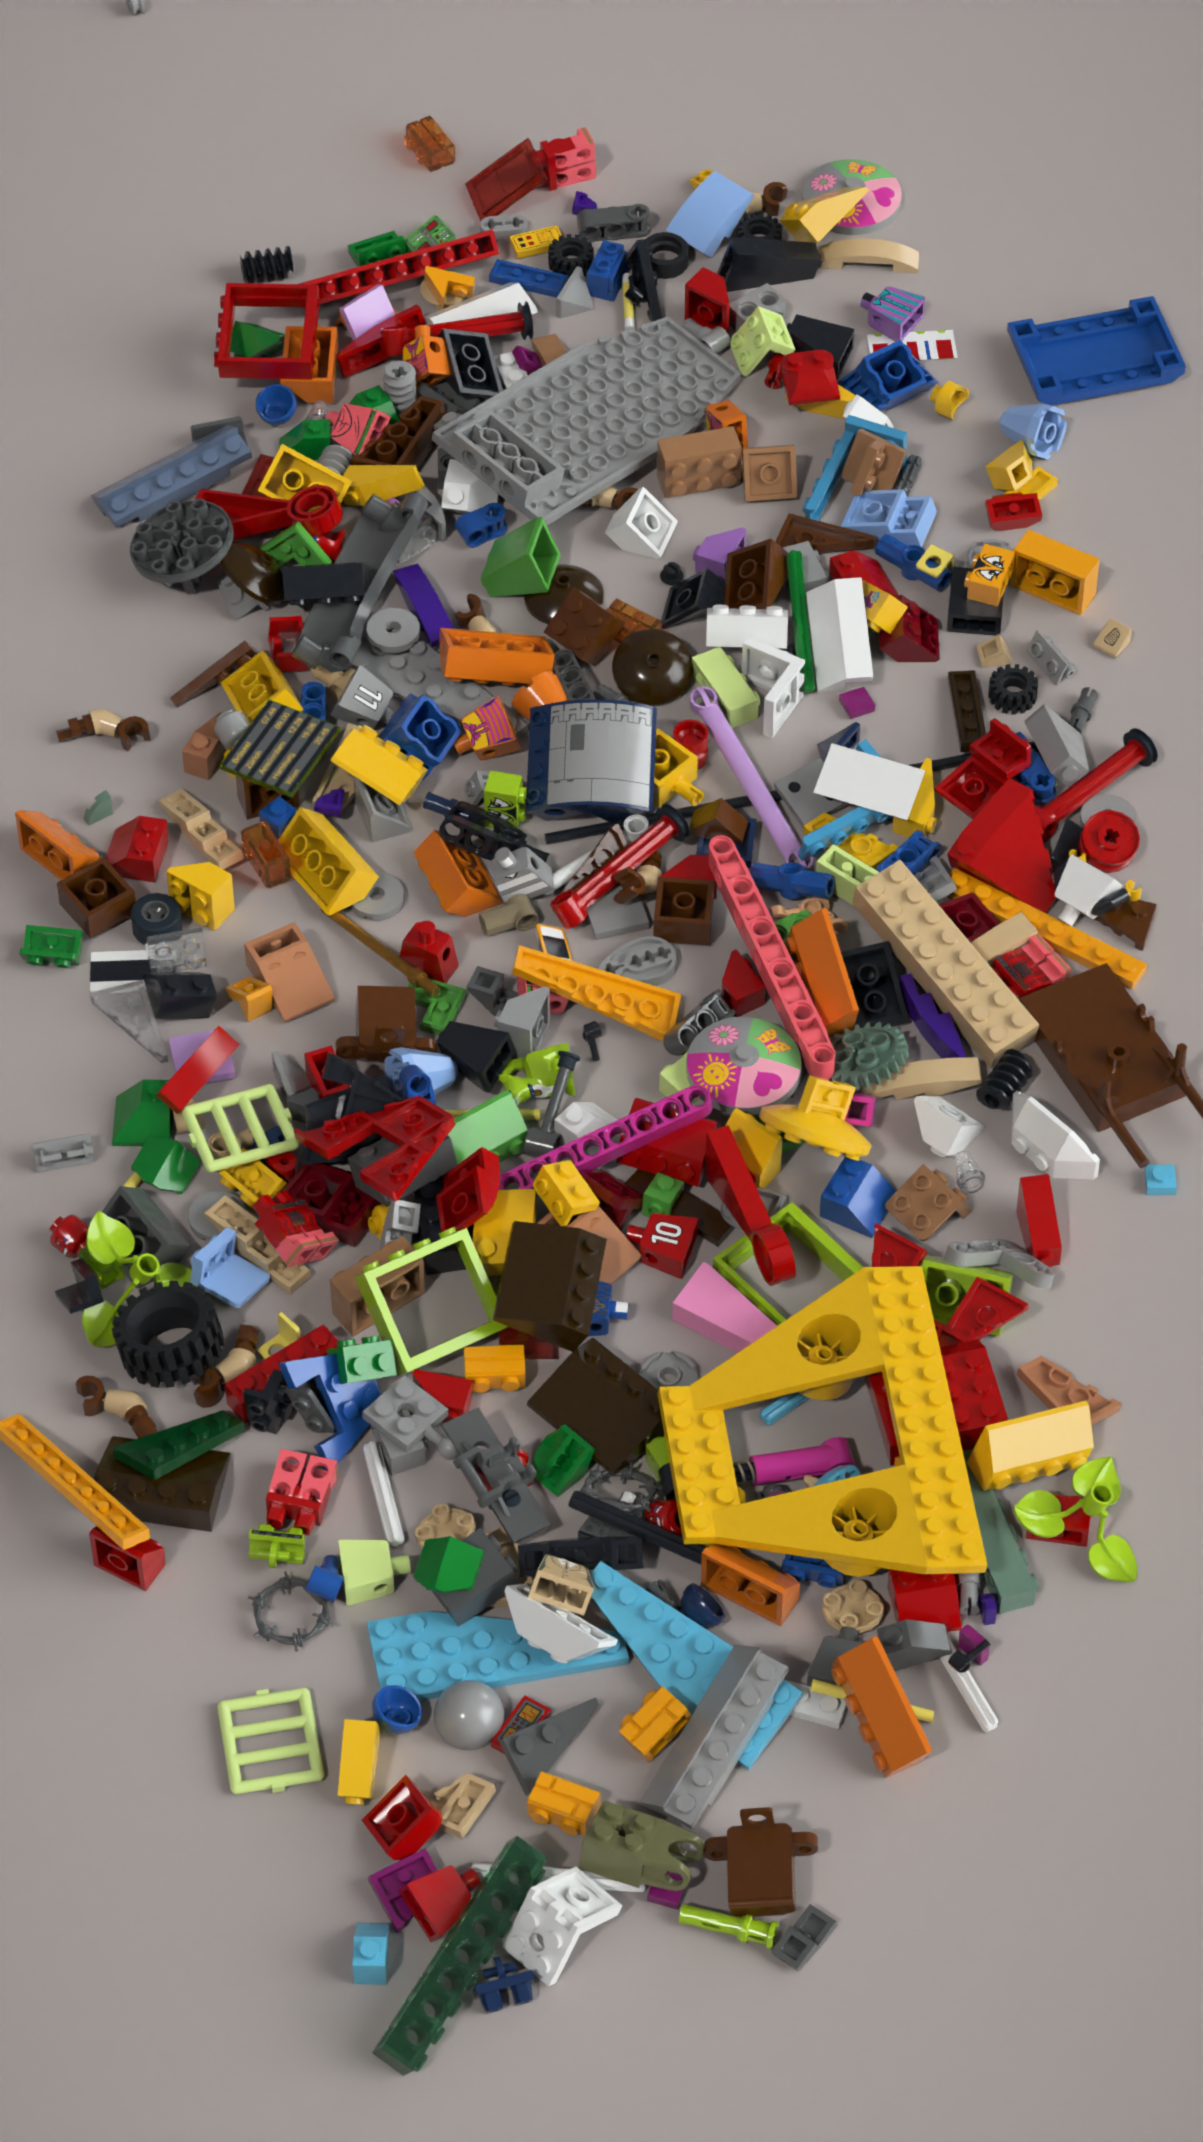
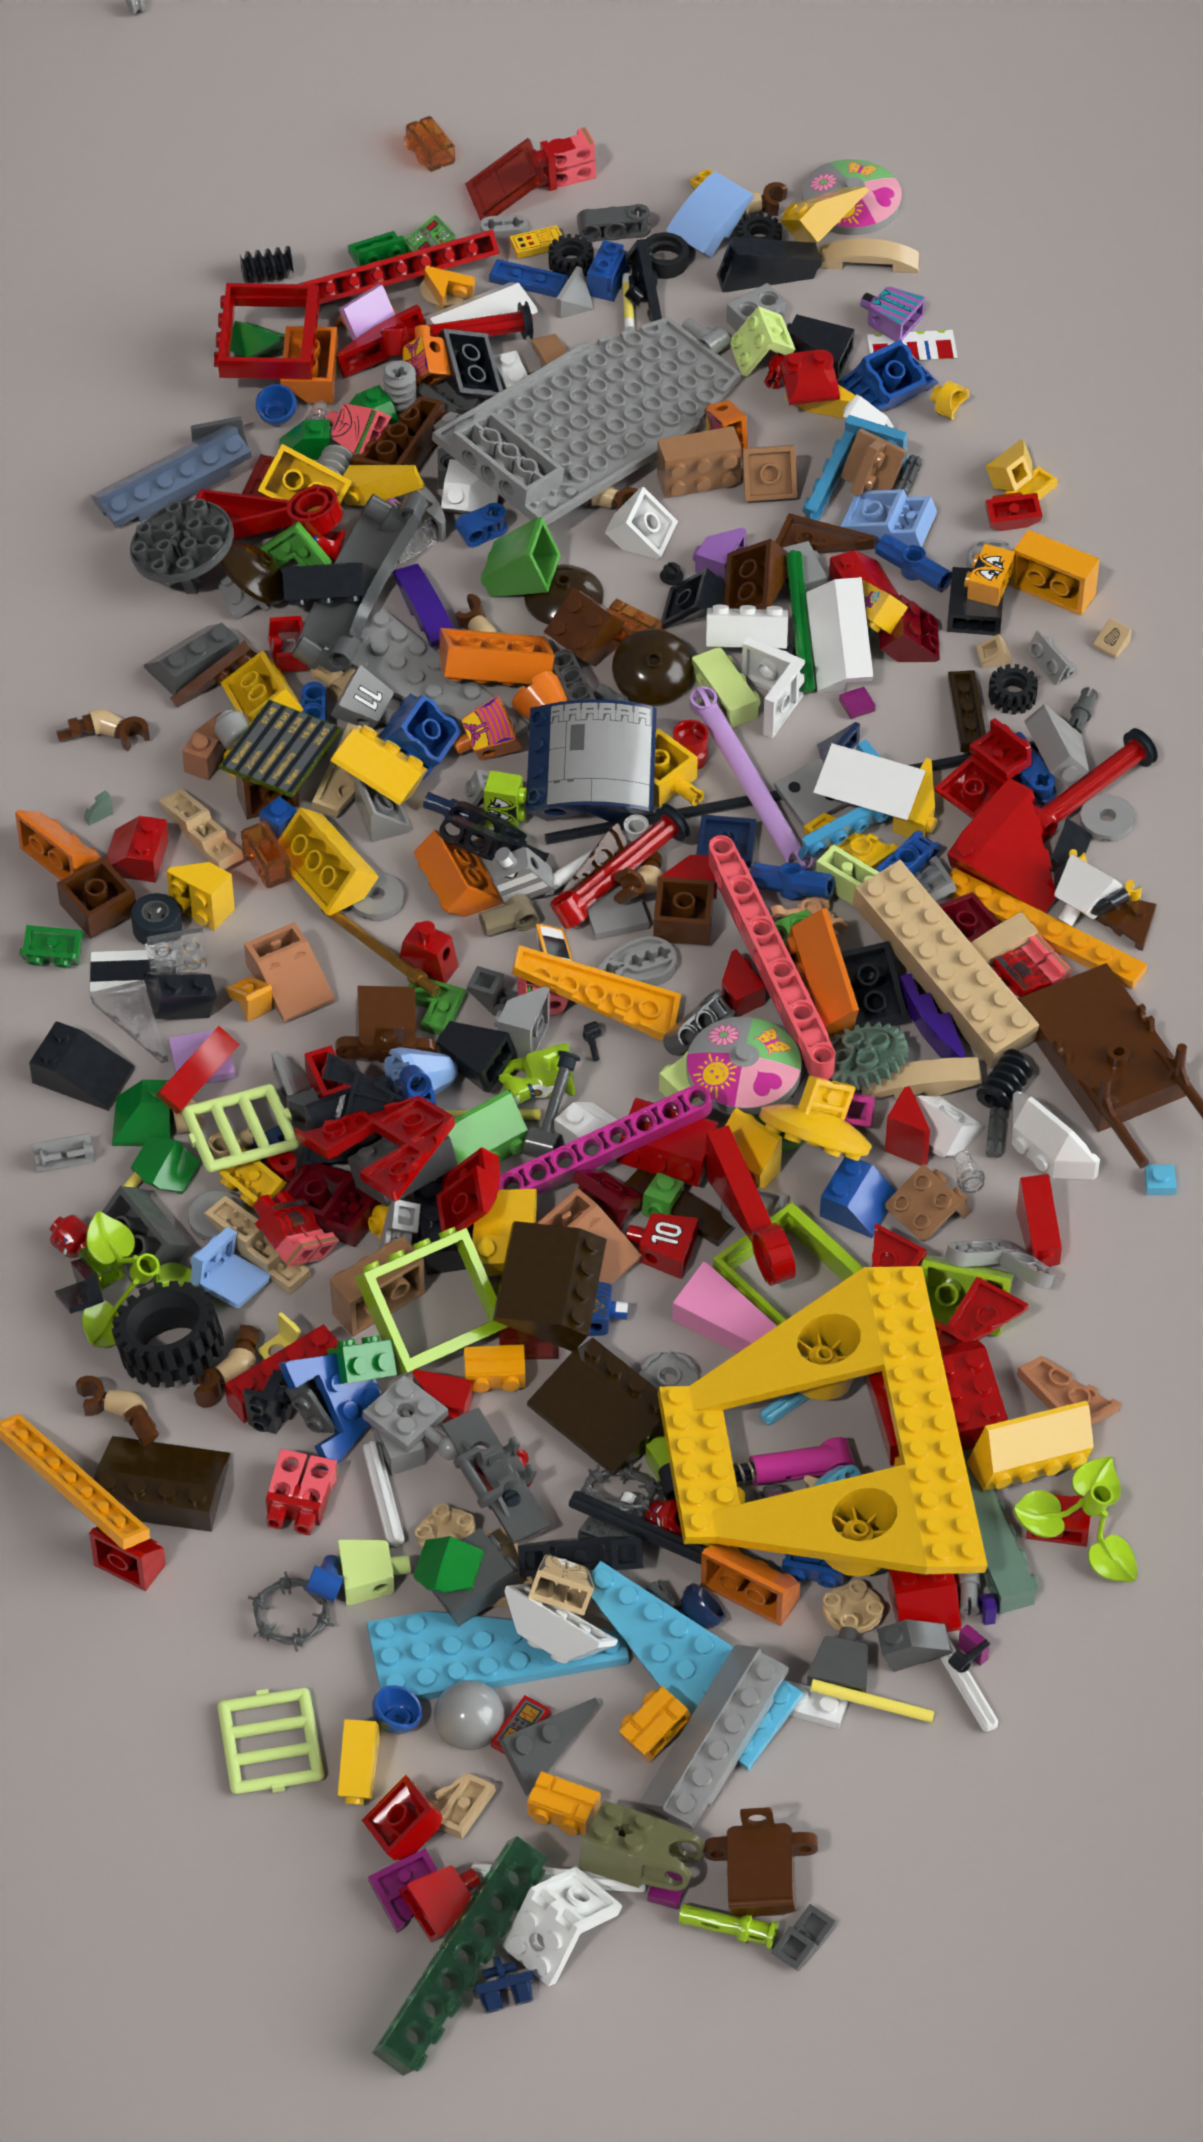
dark green wing [113,1410,244,1480] -> none
lime hips [249,1524,305,1569] -> none
dark purple tile [314,789,344,817] -> none
medium azure slope [352,1923,390,1985] -> none
light grey tile [366,608,420,653] -> none
magenta tile [512,346,543,373] -> none
green slope [532,1424,595,1497] -> none
yellow bracket [533,1160,600,1226] -> none
dark purple tile [572,191,597,215] -> none
red slope [685,267,730,335] -> none
reddish brown slope [689,798,748,845] -> none
orange slope [831,1636,933,1778] -> none
light yellow bracket [916,544,955,578] -> none
light blue cone [1000,404,1067,460] -> none
blue slope [1007,296,1186,405] -> none
red wheel [1078,810,1140,873] -> none
none -> black slope [29,1021,135,1111]
none -> dark grey slope [144,623,239,695]
none -> red slope [885,1086,930,1166]
none -> dark grey axle [985,1106,1006,1158]

